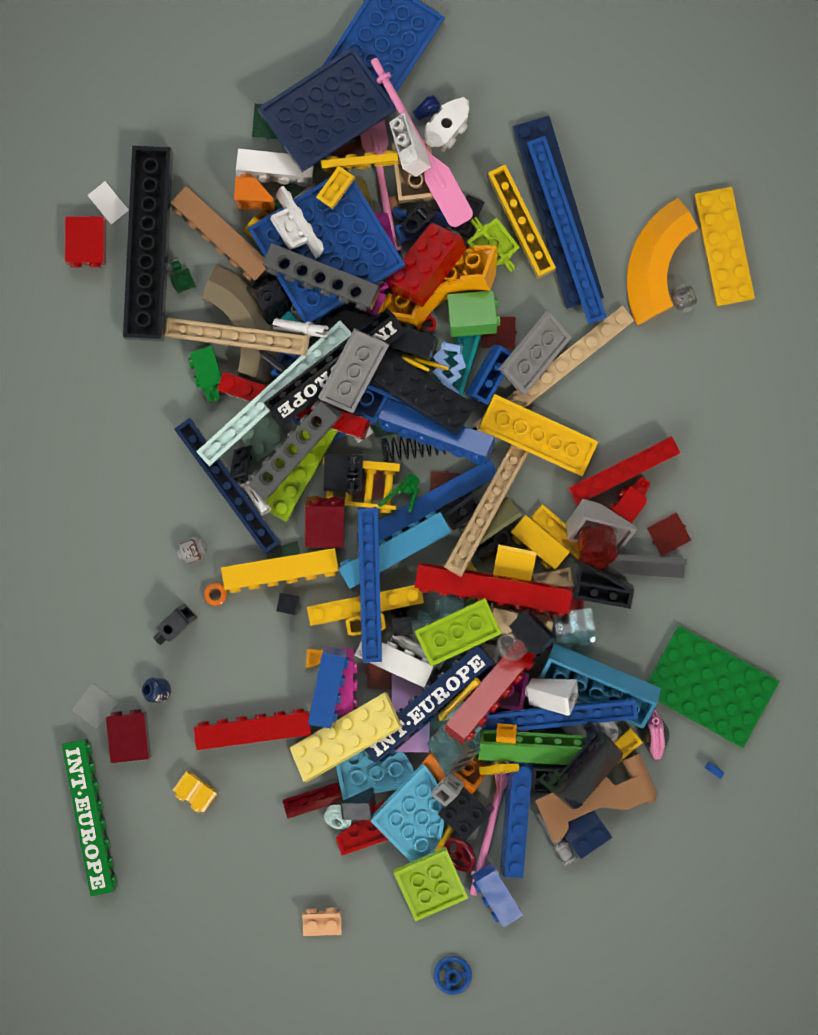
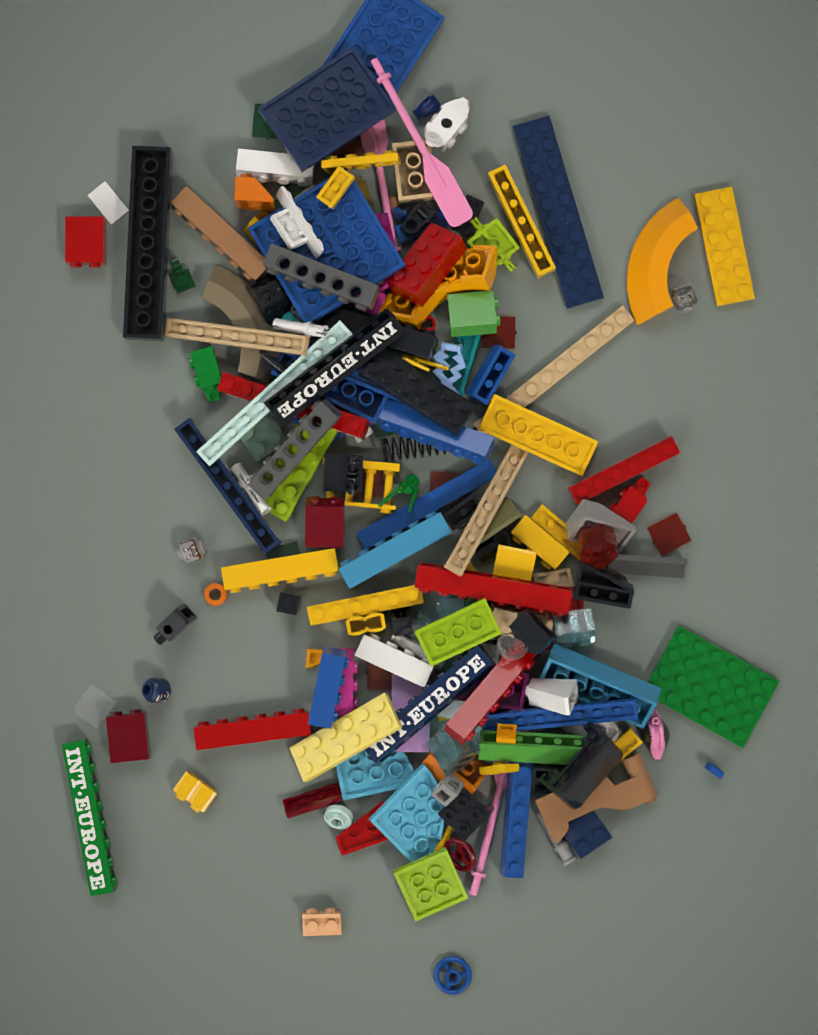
black hinge [229,445,252,484] -> none
light grey plate [318,328,389,413] -> none
black slope [340,787,376,820] -> none
blue plate [358,507,382,663] -> none
white slope [389,113,431,177] -> none
yellow bar [438,678,481,721] -> none
brick [472,863,523,927] -> none
light grey plate [499,311,571,395] -> none
blue plate [527,136,607,324] -> none

